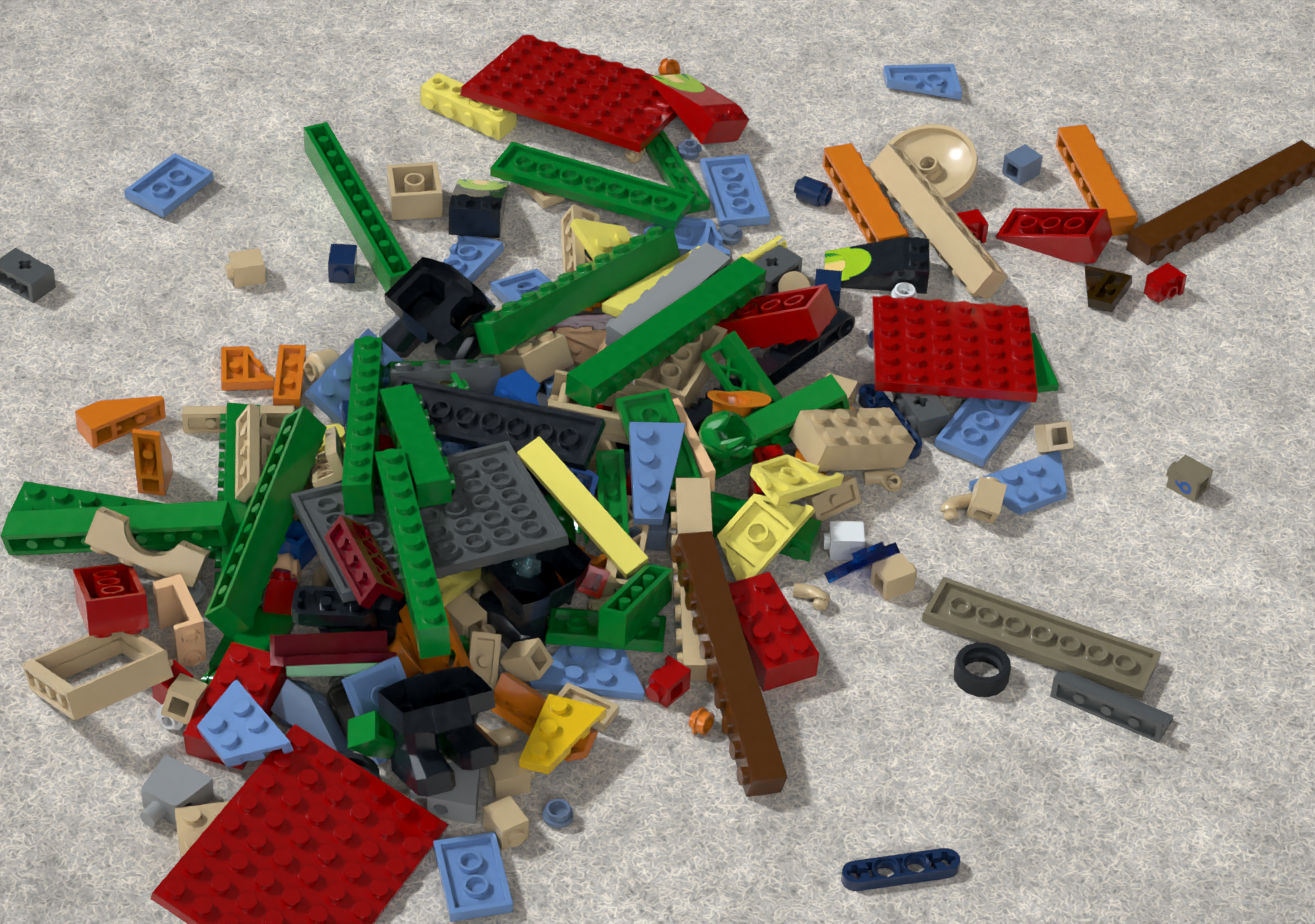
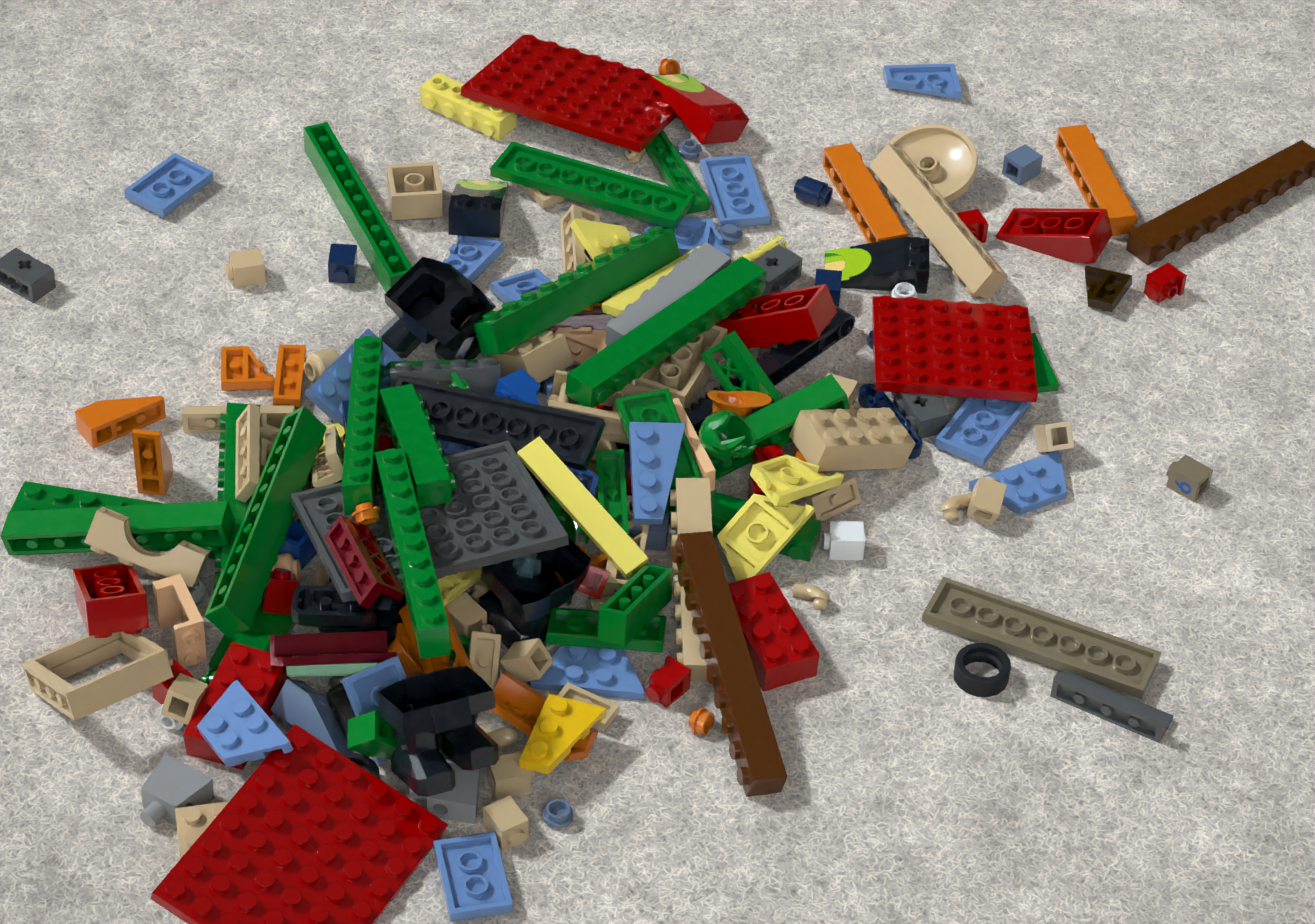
tan piece [778,271,811,293] -> none
clear blue wing [824,541,900,583] -> none
dark blue beam [841,848,960,891] -> none
tan arm [863,470,902,492] -> none
tan brick [870,553,917,601] -> none
none -> orange plate [352,502,380,526]

